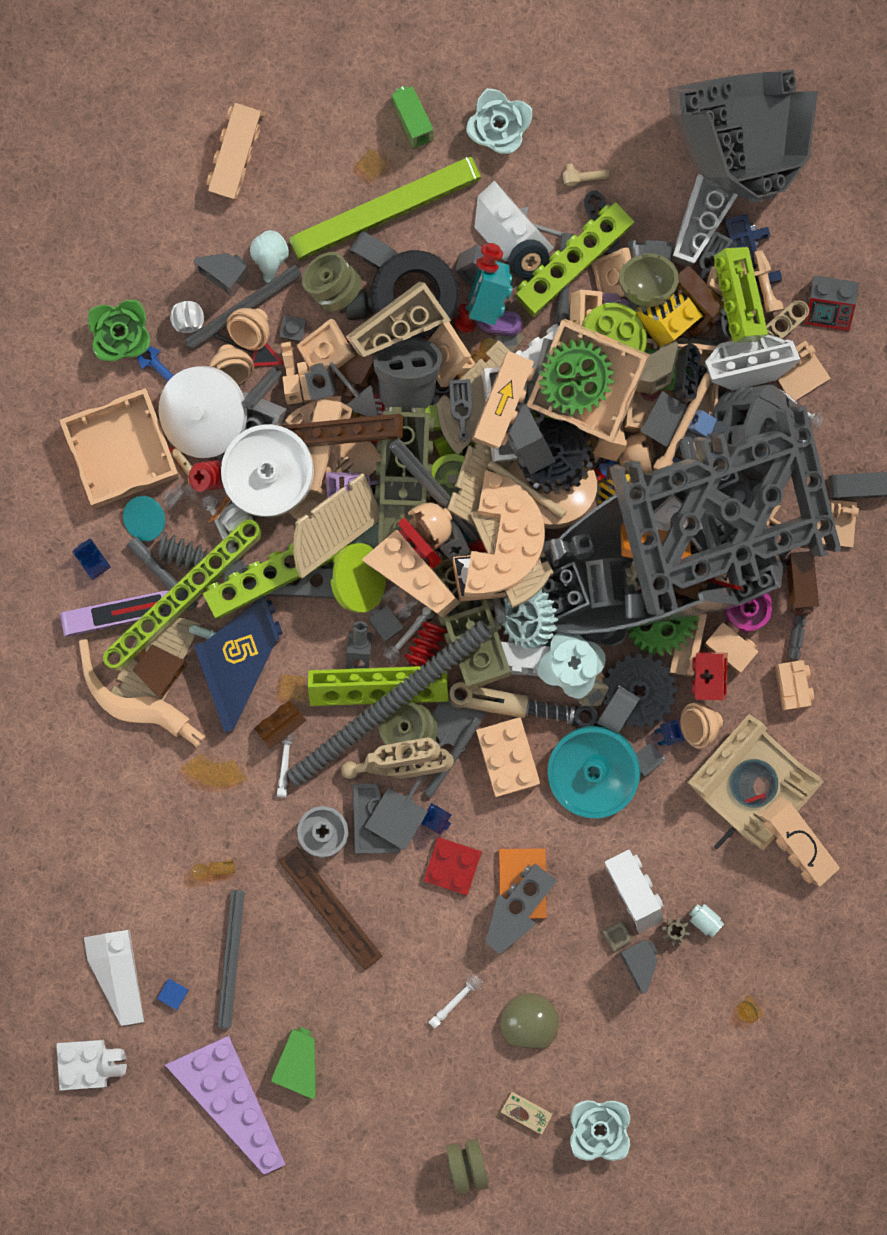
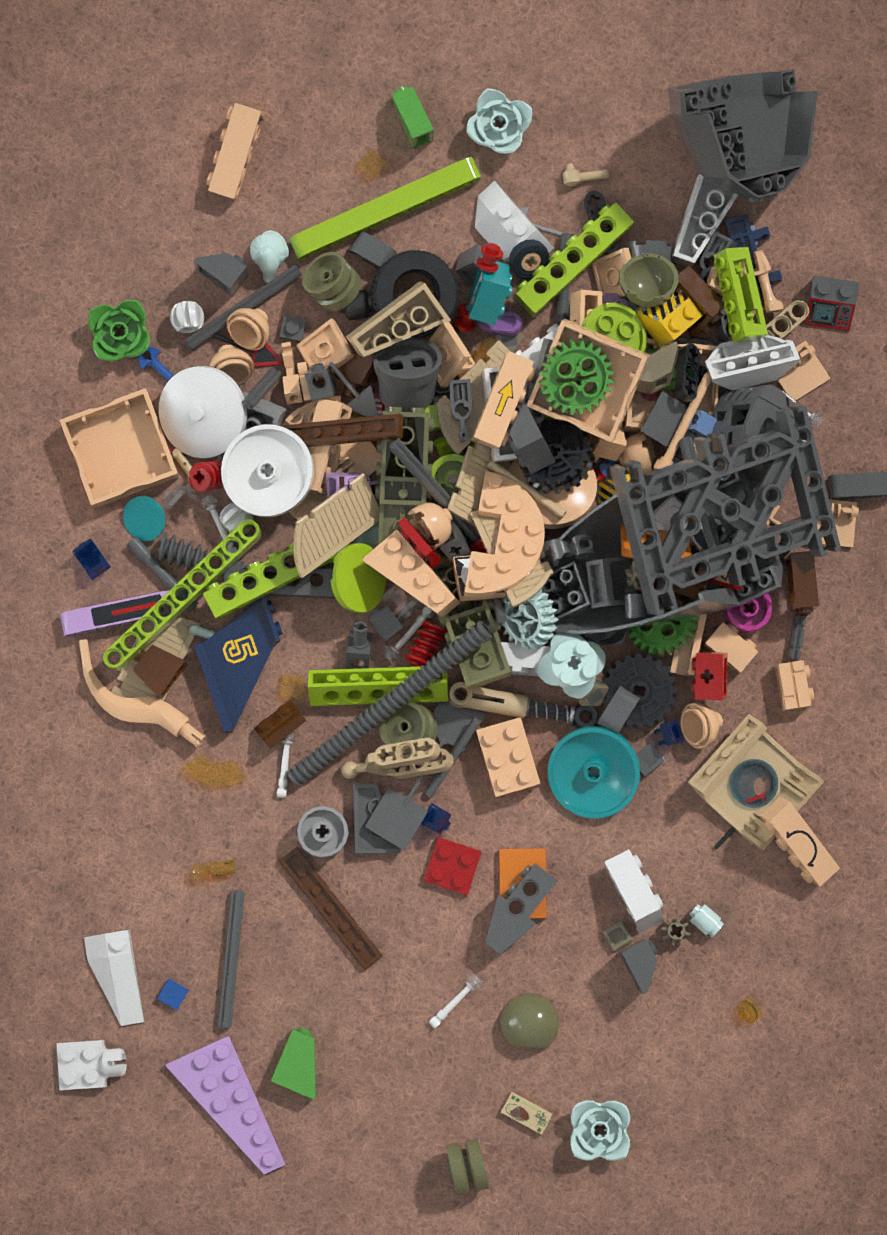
sticker [209,495,231,522] -> none

